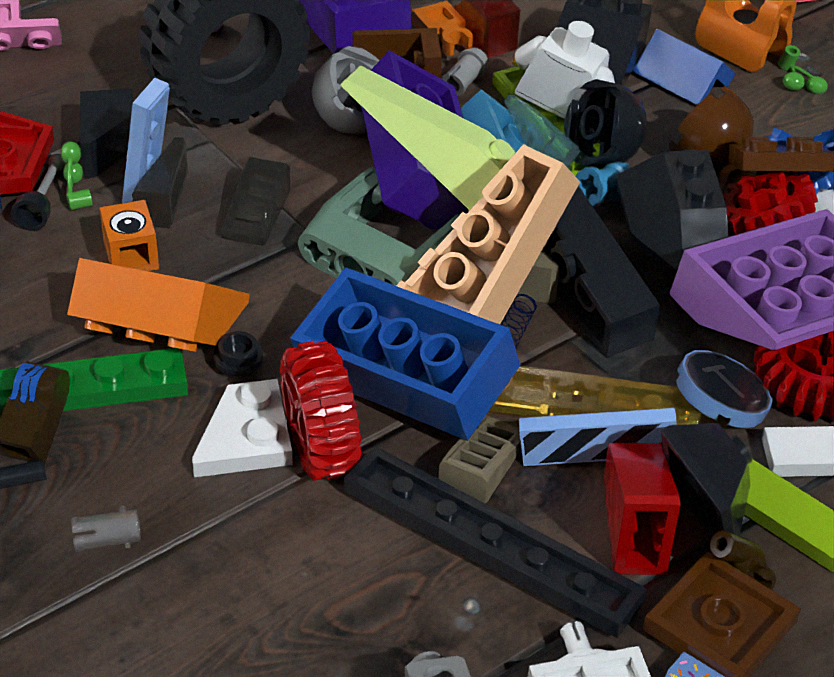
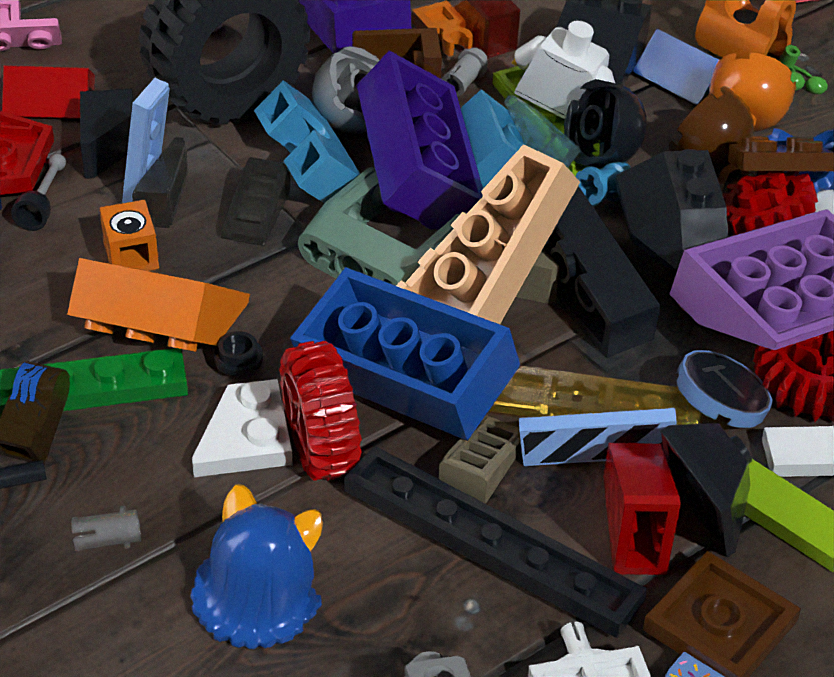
bright green piece [61,141,92,211] -> none
yellowish green wedge [340,65,515,210] -> none
clear blue piece [501,294,537,349] -> none
dark brown arm [710,530,776,590] -> none
none -> red panel [2,65,95,119]
none -> blue hair [190,484,323,649]
none -> dark azure arch [254,80,360,203]
none -> orange cylinder [709,52,796,132]

